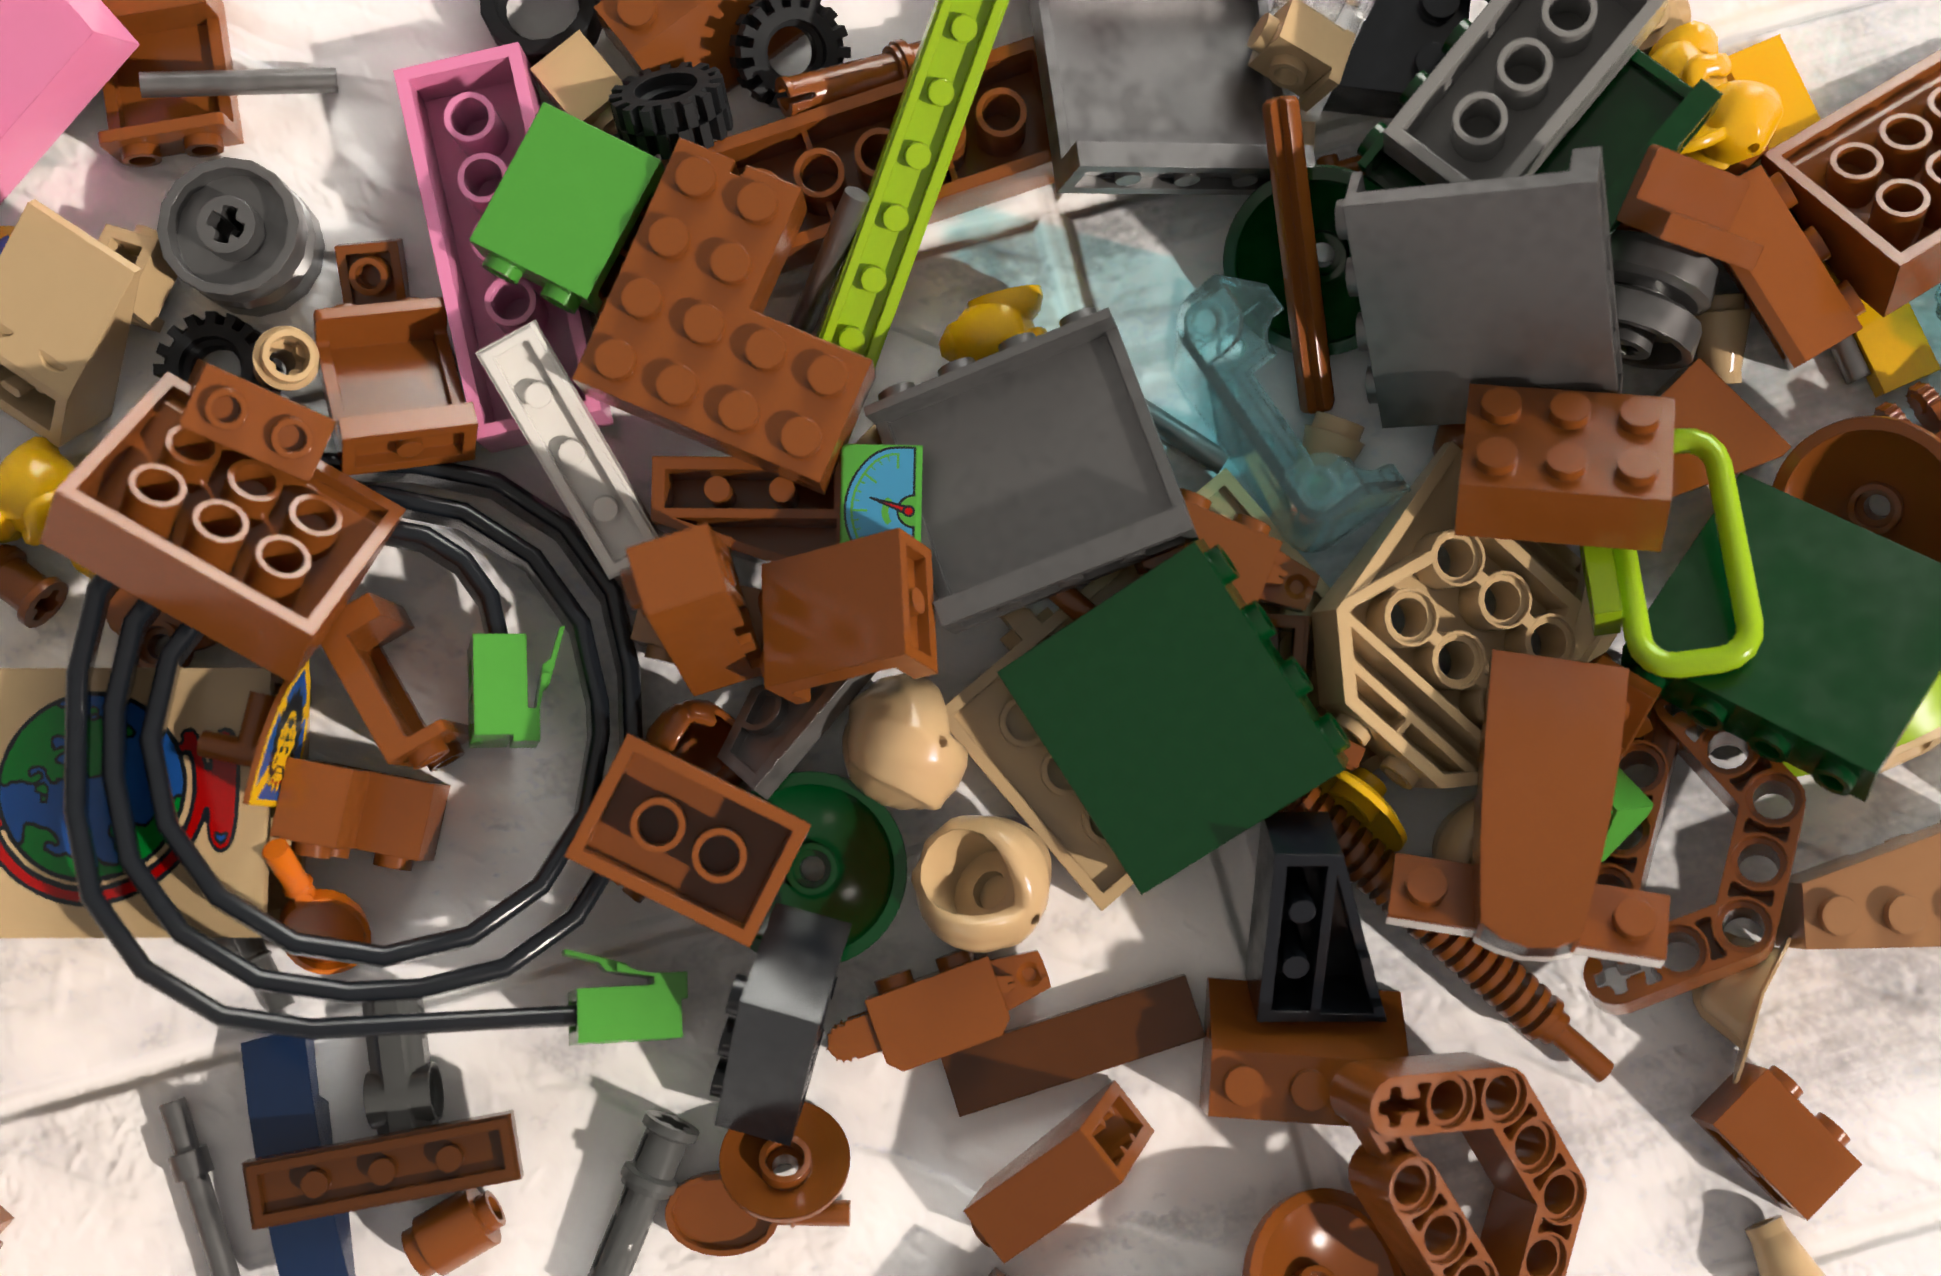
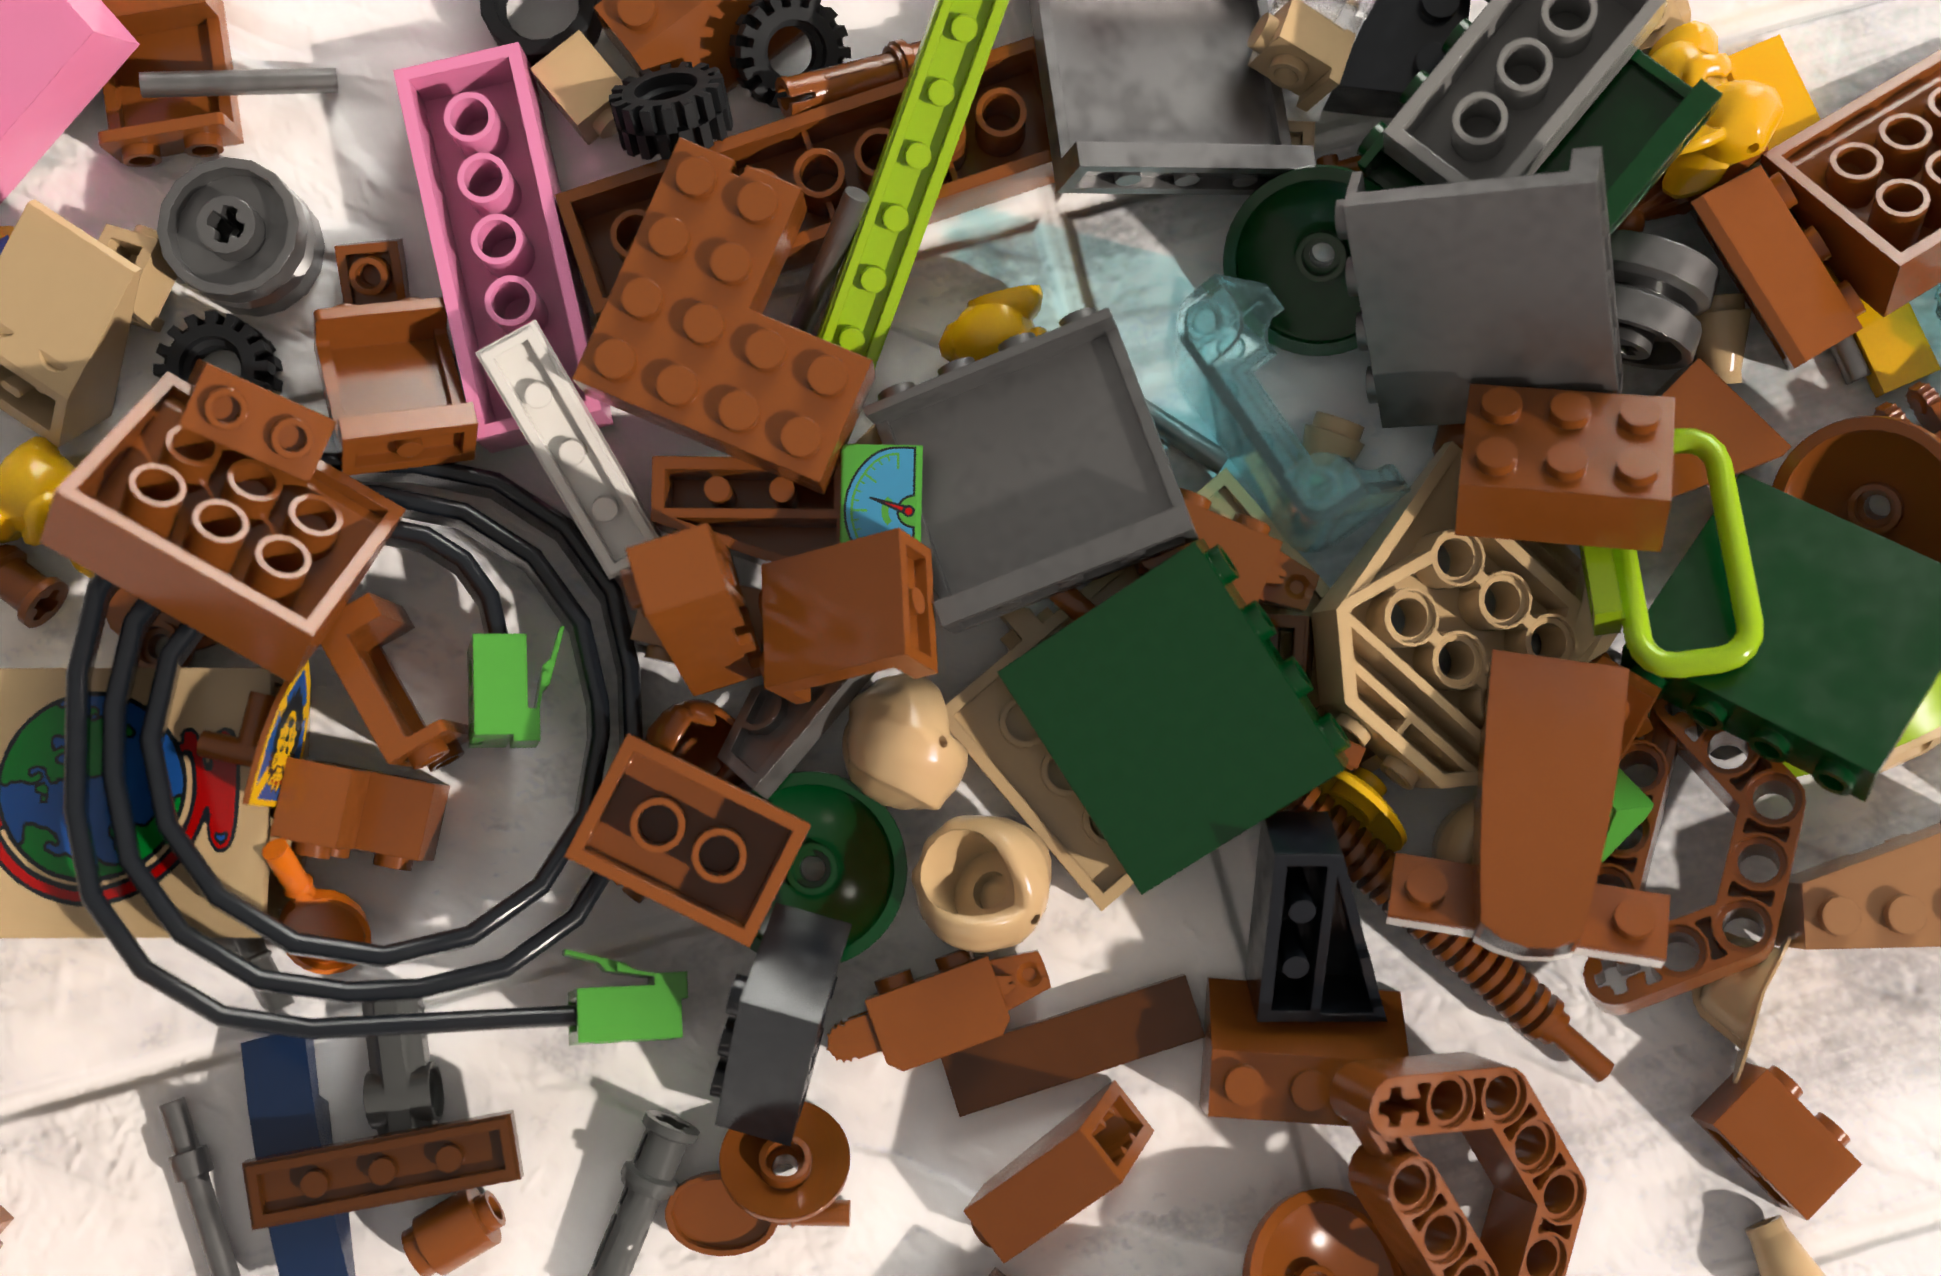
tan cone [253,326,320,391] -> none
bright green panel [469,102,665,314] -> none
dark orange axle [1262,95,1335,414] -> none
dark orange panel [1616,144,1765,271] -> none

